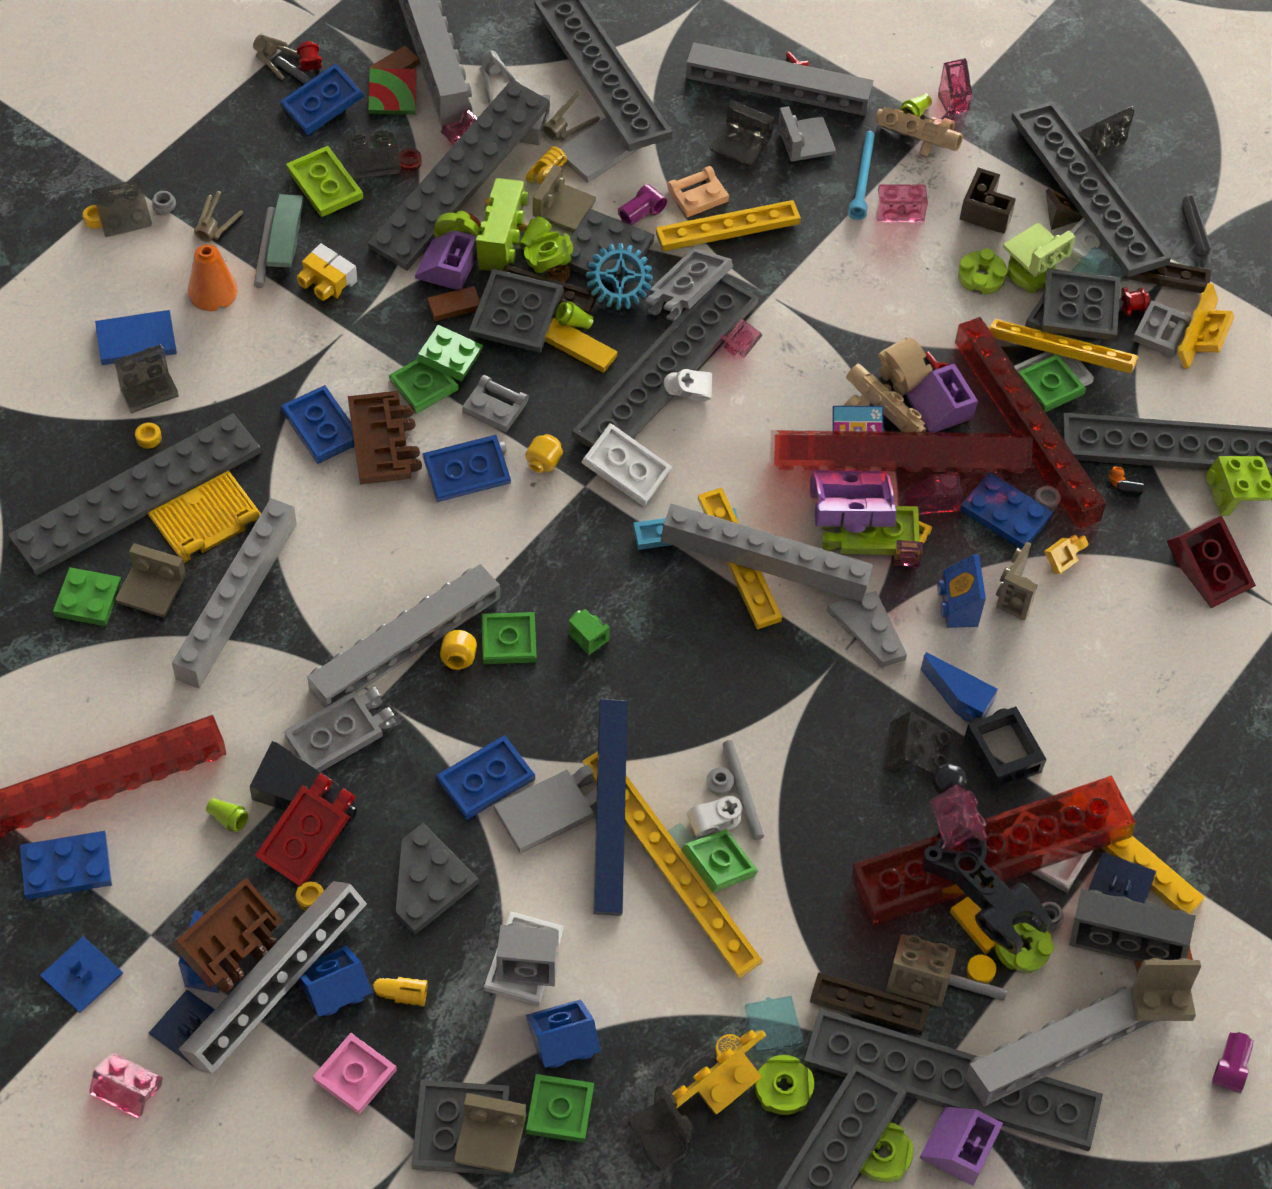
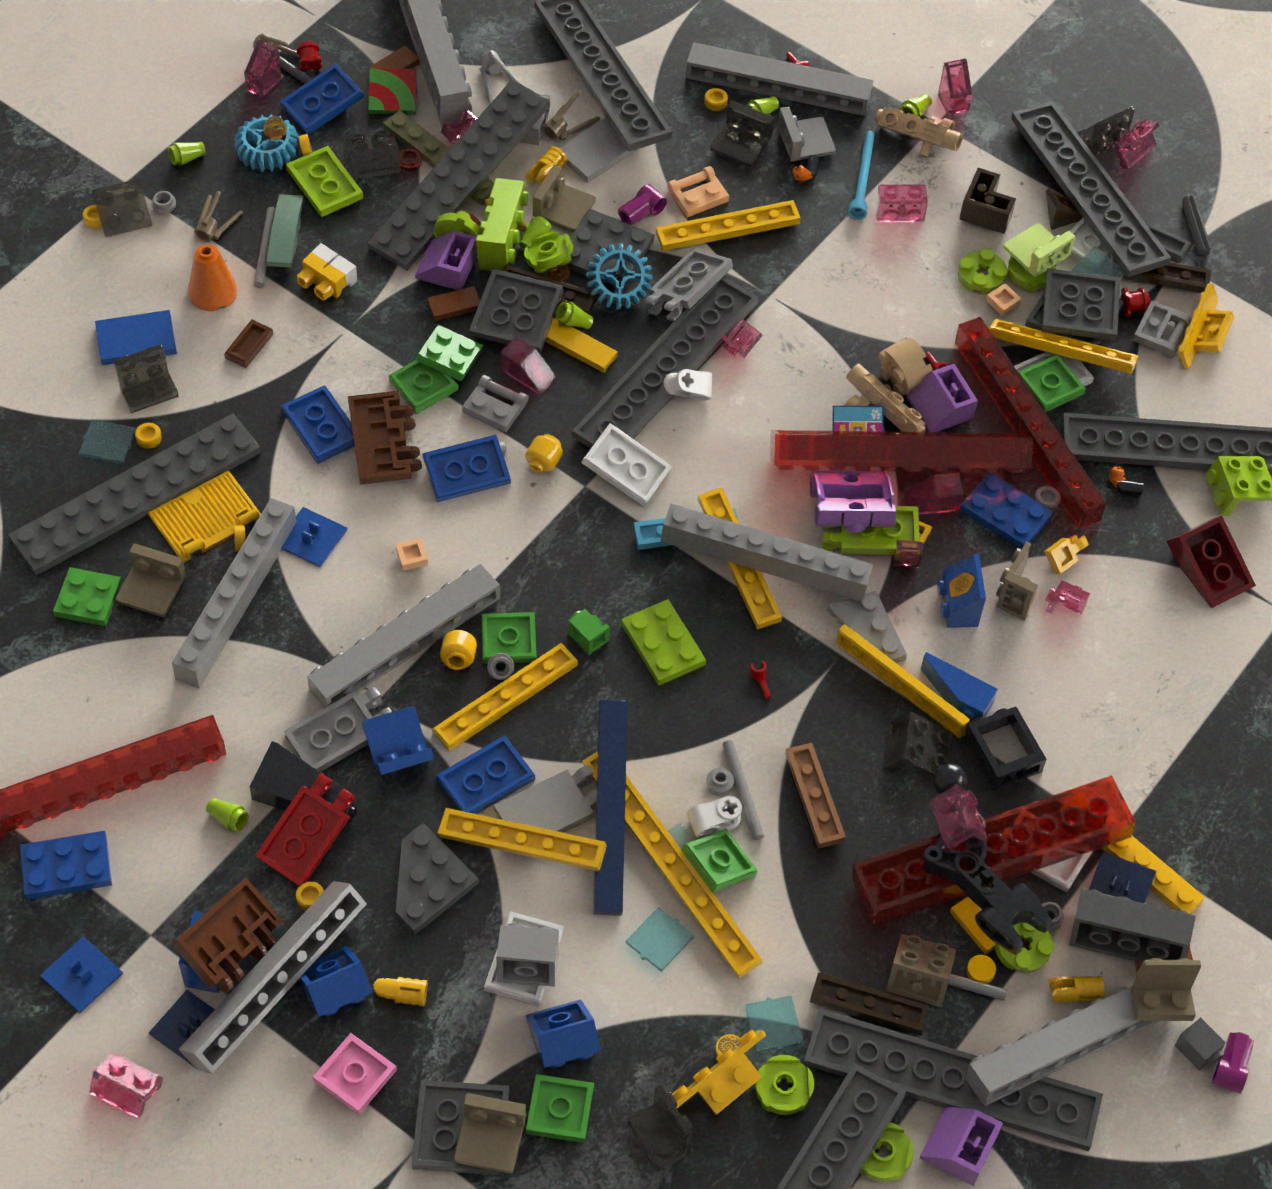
none -> clear light blue piece [79,419,136,464]
none -> lime cone [168,142,206,166]
none -> reddish brown tile [224,319,273,368]
none -> yellow tile [234,525,245,552]
none -> medium azure gear [235,114,299,173]
none -> clear pink slope [244,40,282,99]
none -> clear orange plate [263,116,287,139]
none -> blue piece [282,507,348,567]
none -> yellow tile [299,134,312,156]
none -> blue bracket [362,706,434,775]
none -> olive plate [383,110,494,205]
none -> light nougat plate [396,538,428,571]
none -> yellow tile [432,643,578,752]
none -> yellow plate [438,808,607,872]
none -> light grey plate [487,653,514,680]
none -> clear pink slope [501,337,556,395]
none -> lime plate [621,599,706,686]
none -> clear light blue piece [626,907,694,972]
none -> yellow tile [704,88,728,111]
none -> lime cone [744,96,779,123]
none -> red hand [750,661,771,699]
none -> medium nougat plate [785,743,846,849]
none -> arm [792,155,820,182]
none -> yellow tile [836,624,970,738]
none -> light nougat plate [986,284,1022,316]
none -> clear pink bracket [1045,580,1090,615]
none -> yellow hinge [1049,976,1105,1003]
none -> clear pink bracket [1113,119,1160,170]
none -> dark grey tile [1147,224,1191,264]
none -> dark grey brick [1174,1017,1226,1071]

